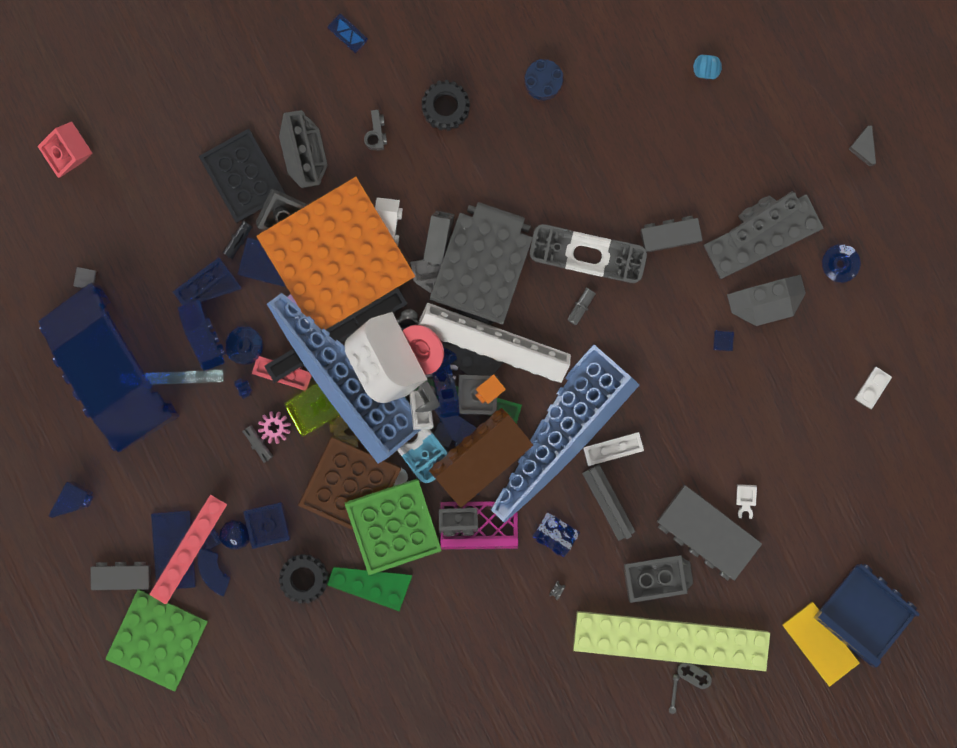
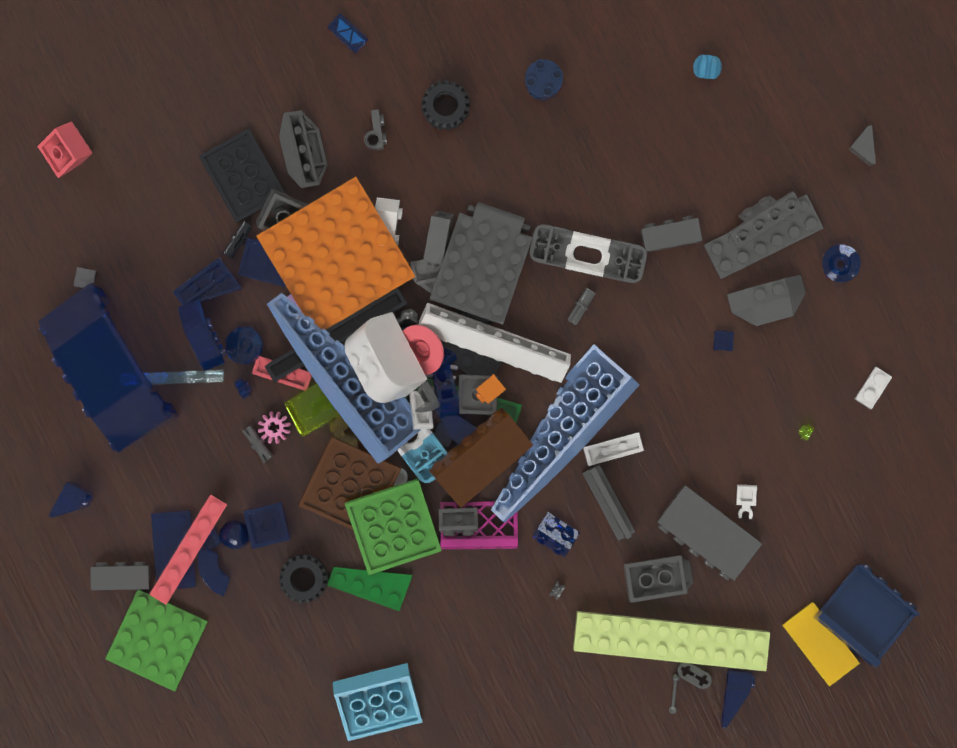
none -> medium azure slope [333,663,422,741]
none -> clear blue slope [720,669,755,729]
none -> clear neon green plate [798,423,814,441]

